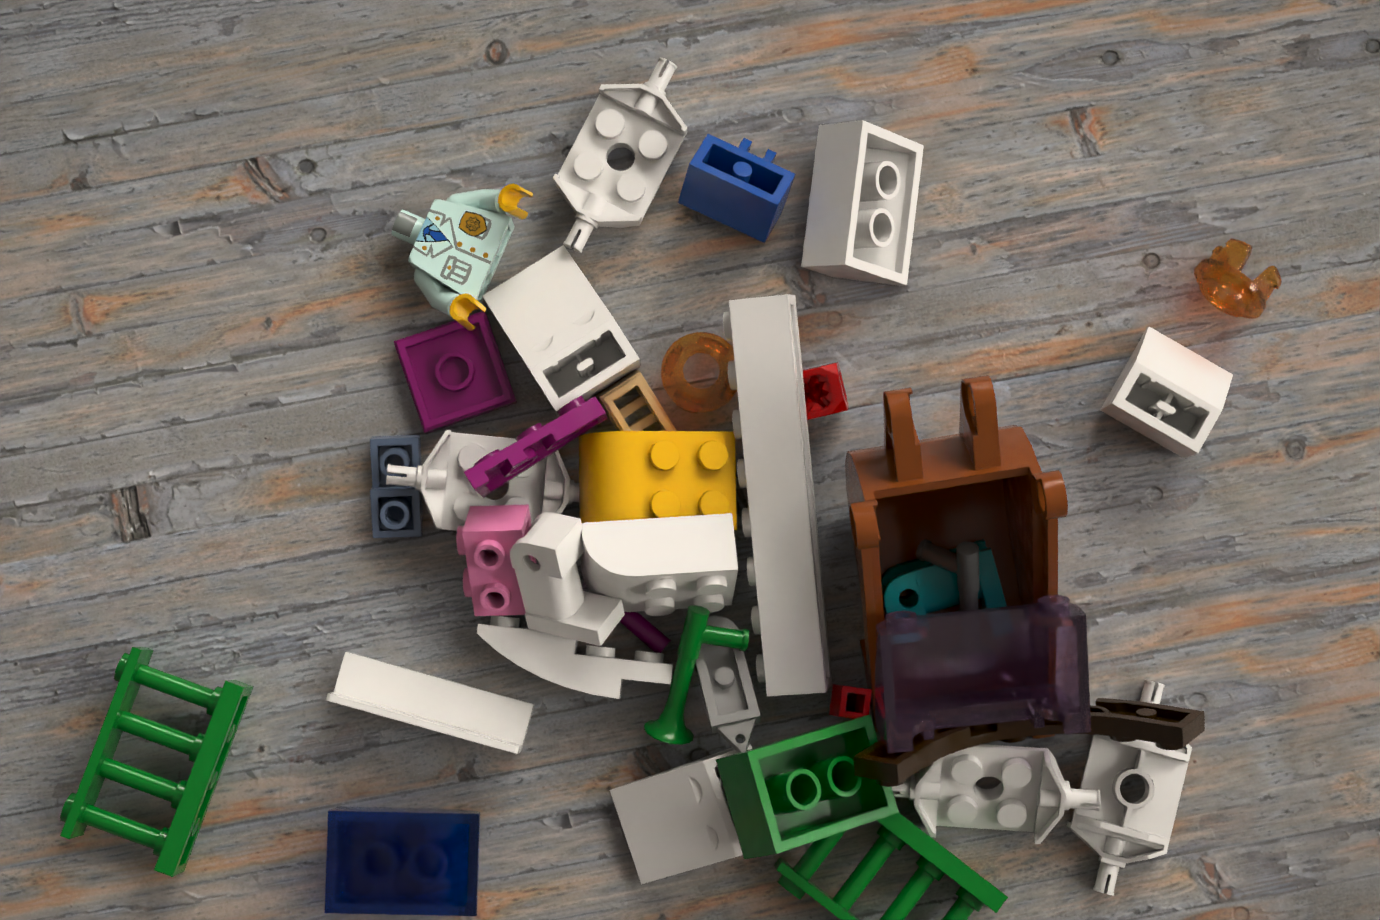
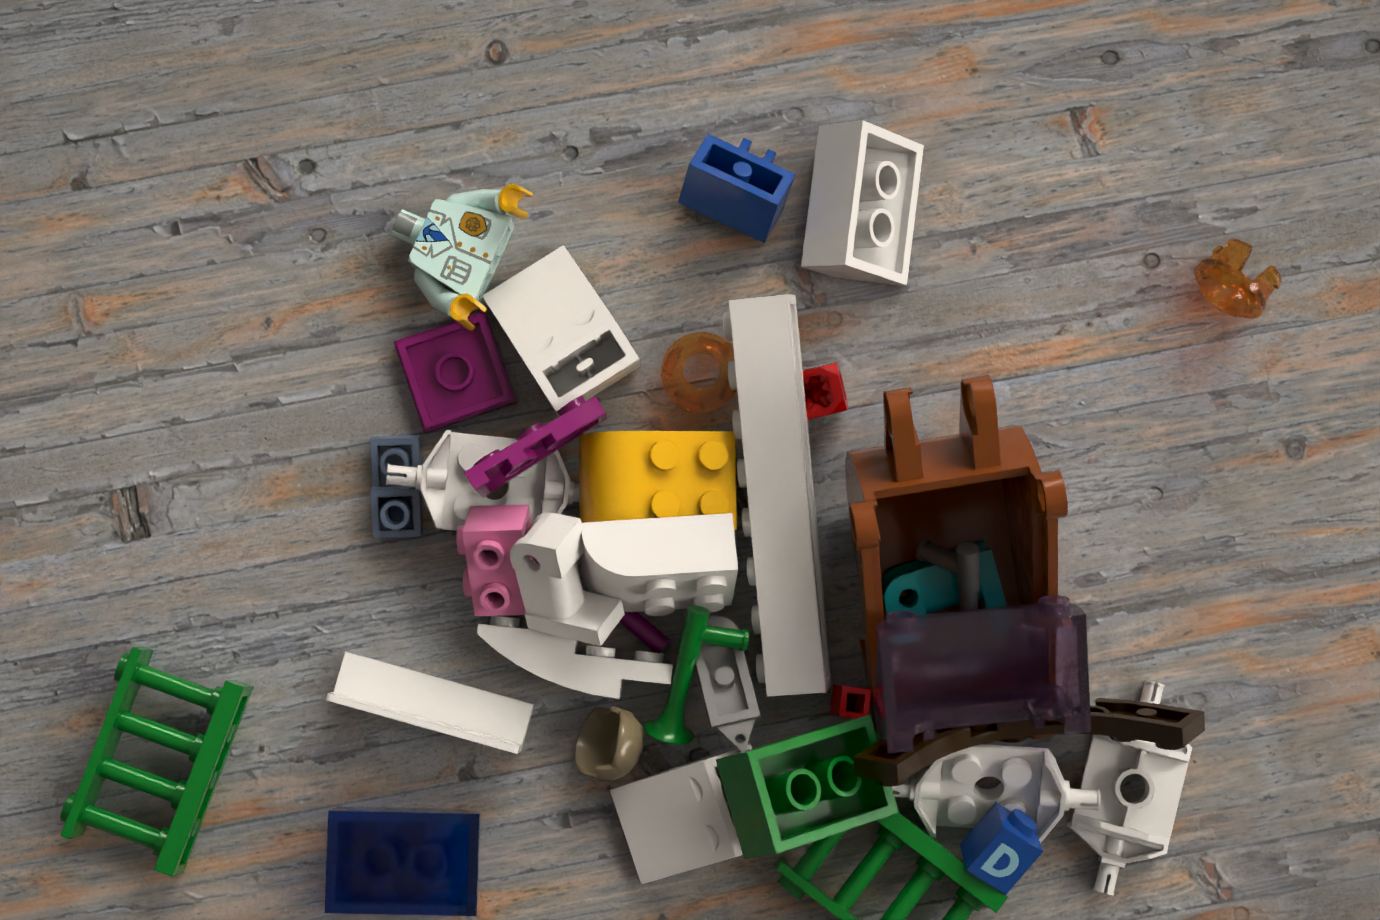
white plate [553,57,687,253] -> none
tan slope [595,370,677,431] -> none
white slope [1100,327,1233,458] -> none
none -> dark tan hair [574,706,643,781]
none -> blue brick [959,802,1043,895]

